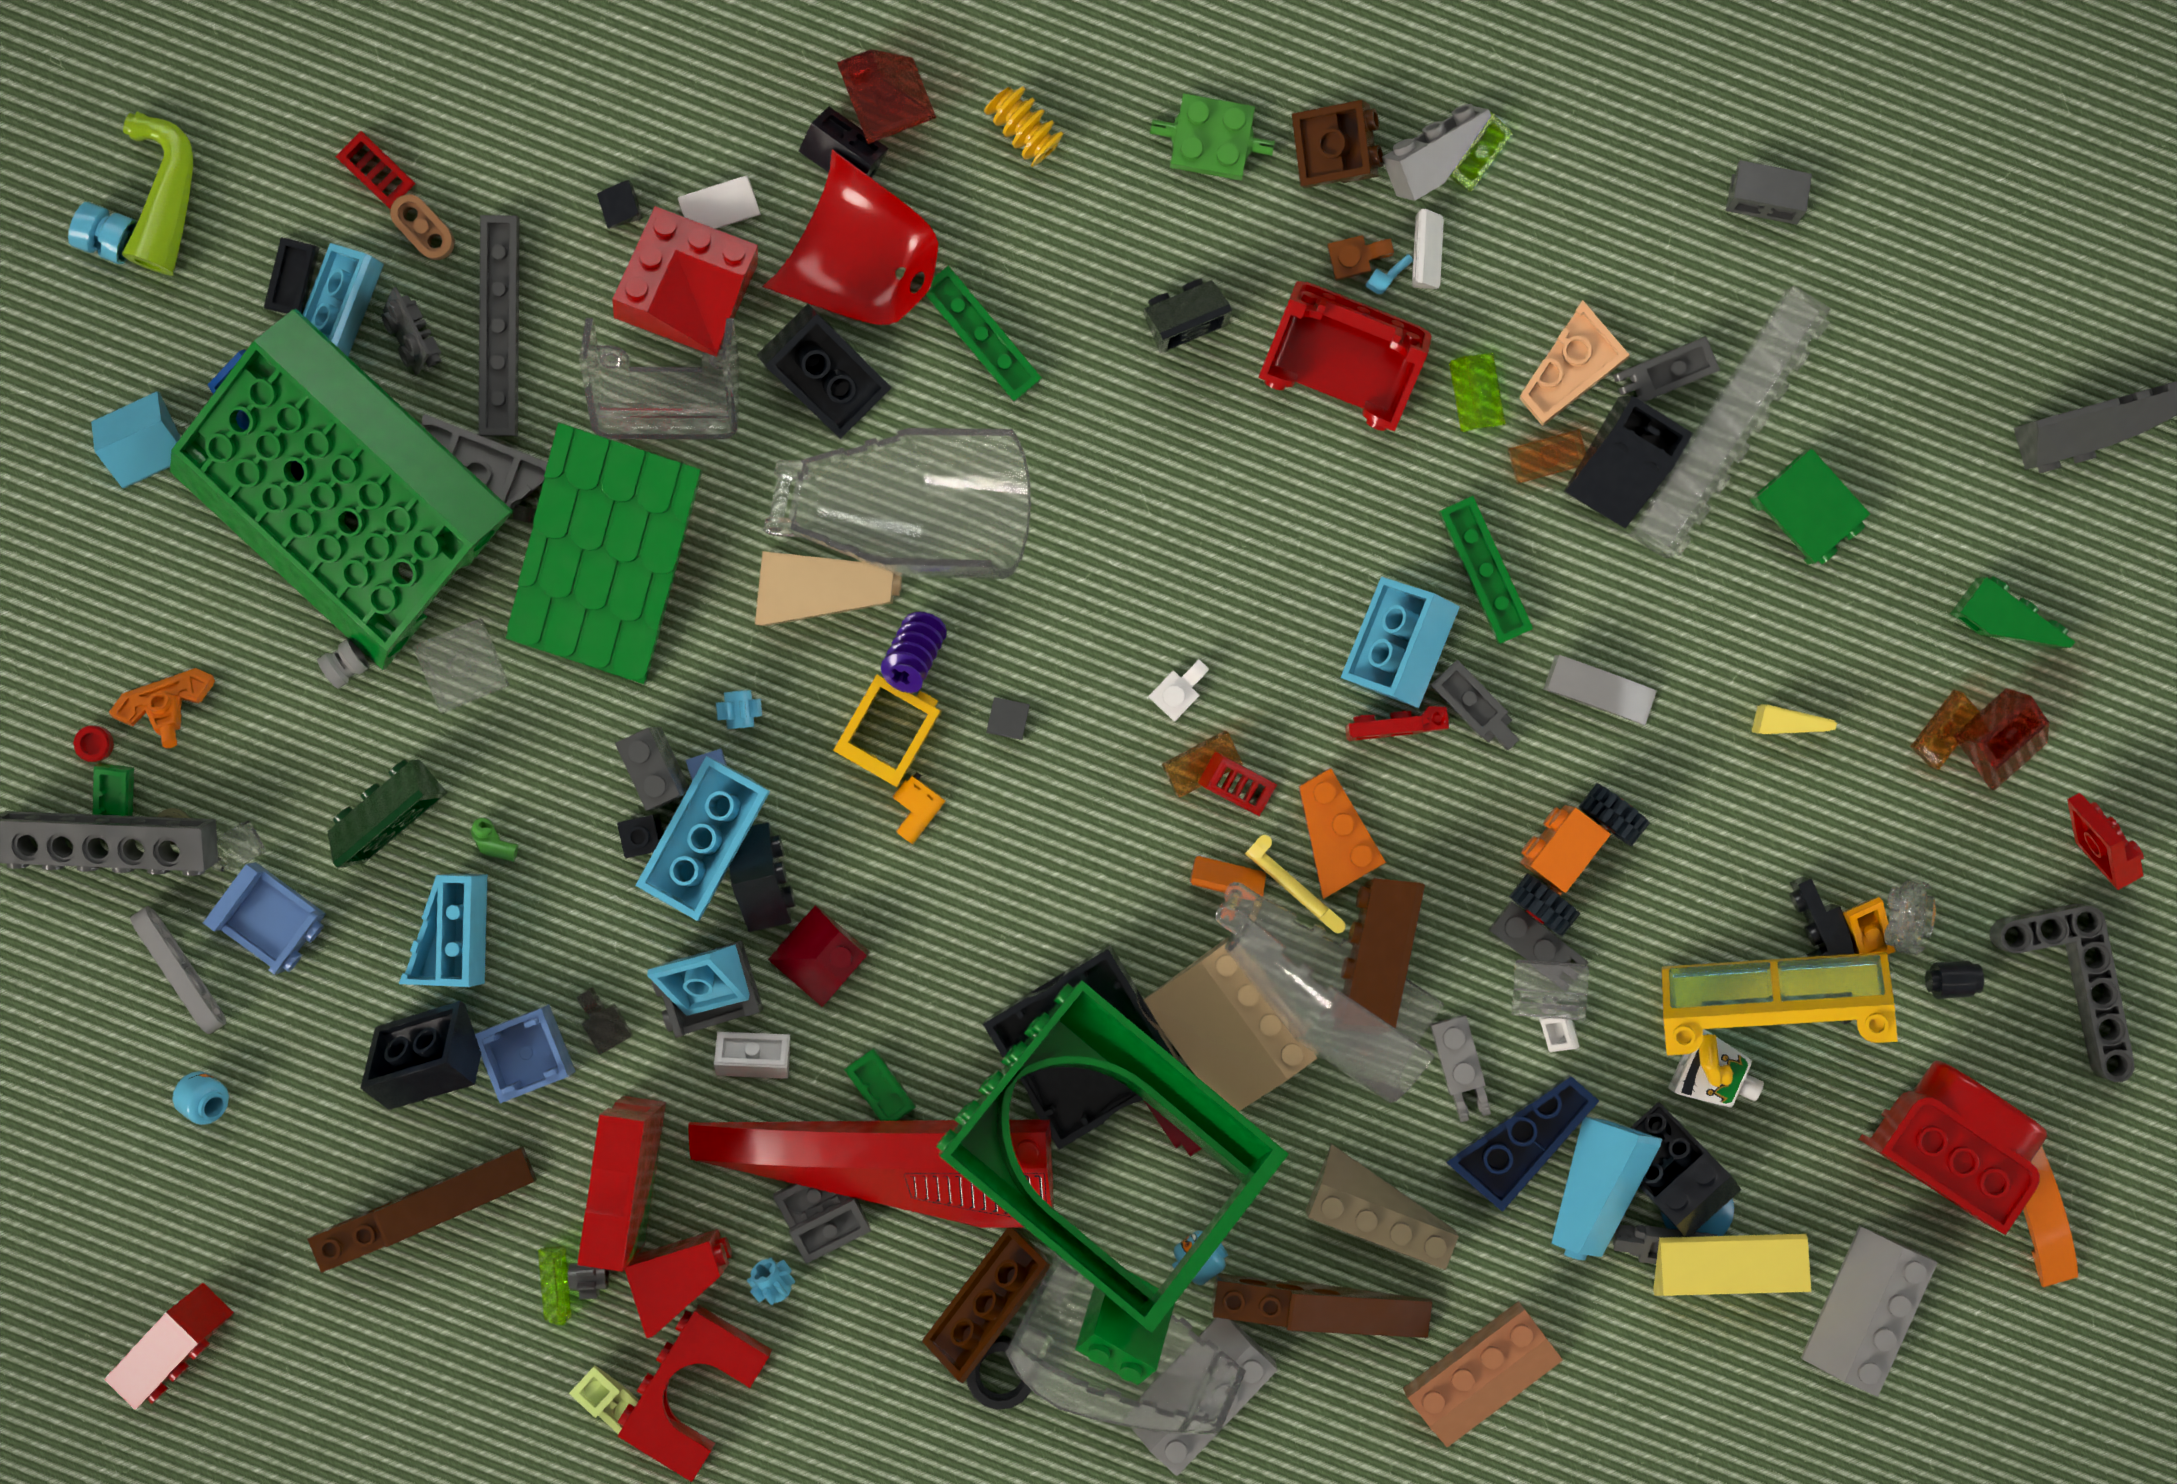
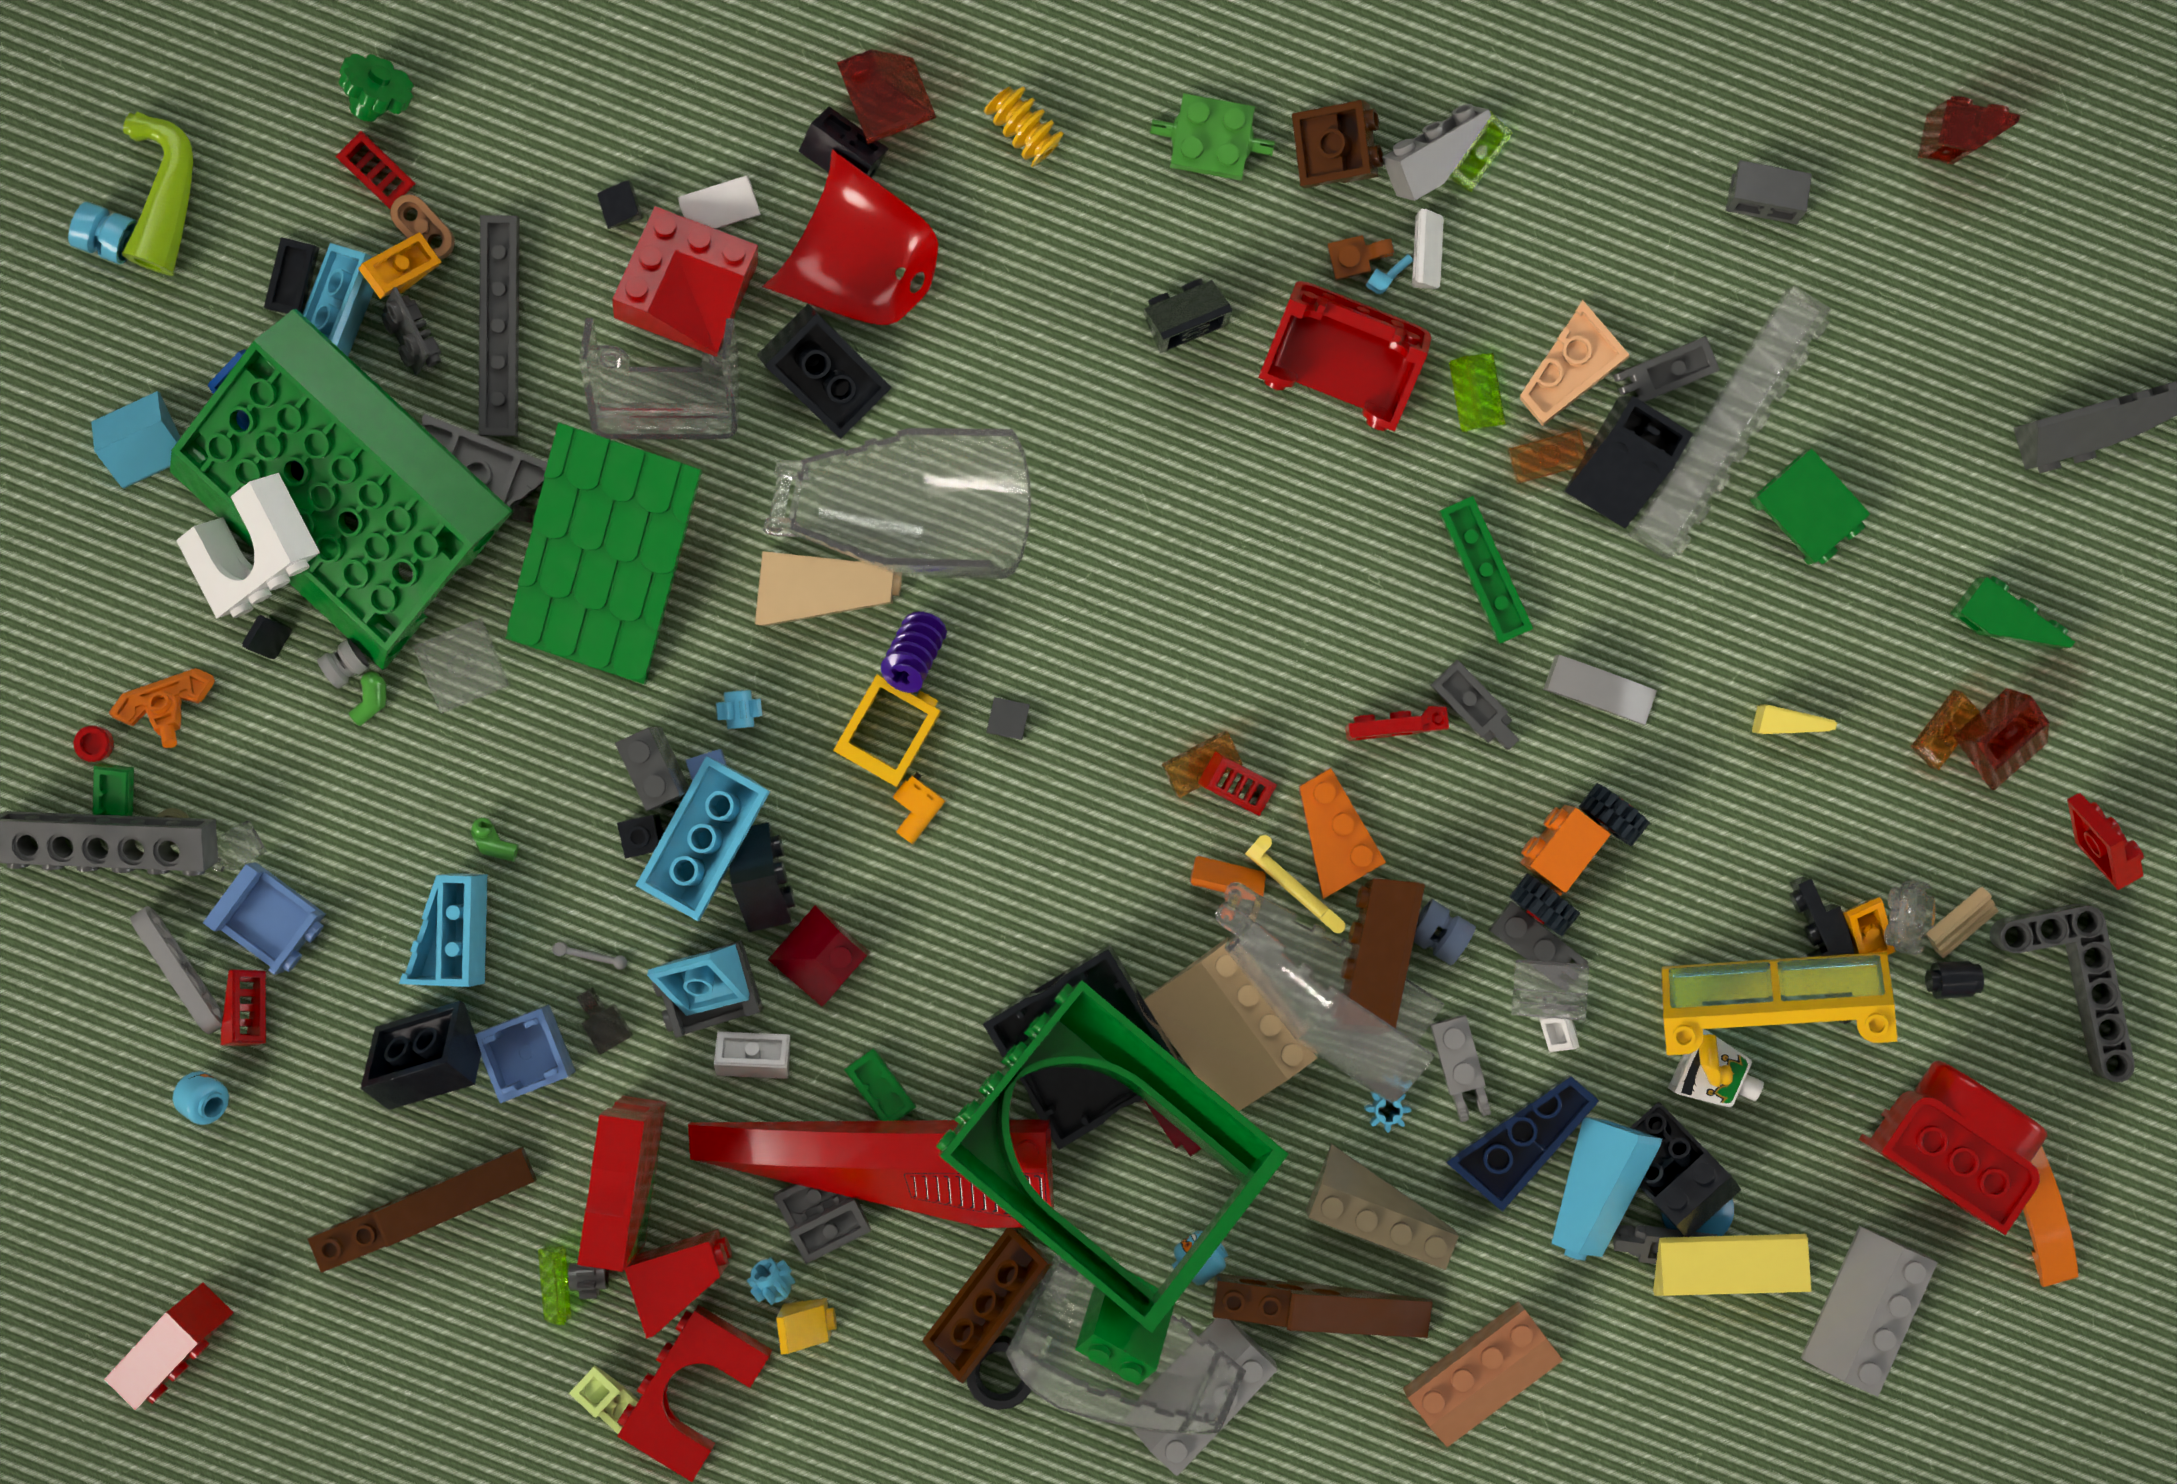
dark green slope [327,759,448,869] -> none
green plate [925,265,1042,403] -> none
white plate [1148,659,1209,722] -> none
medium azure slope [1340,577,1460,708] -> none
none -> white arch [176,473,320,619]
none -> red slope [221,969,266,1046]
none -> black slope [242,615,292,659]
none -> green plant [338,54,414,122]
none -> bright green arm [349,671,386,726]
none -> light orange slope [358,232,441,299]
none -> light grey hinge [552,942,627,970]
none -> yellow slope [776,1298,837,1355]
none -> medium azure gear [1364,1085,1411,1133]
none -> sand blue wheel [1414,899,1476,966]
none -> clear red slope [1918,96,2020,164]
none -> tan tile [1926,887,1999,958]

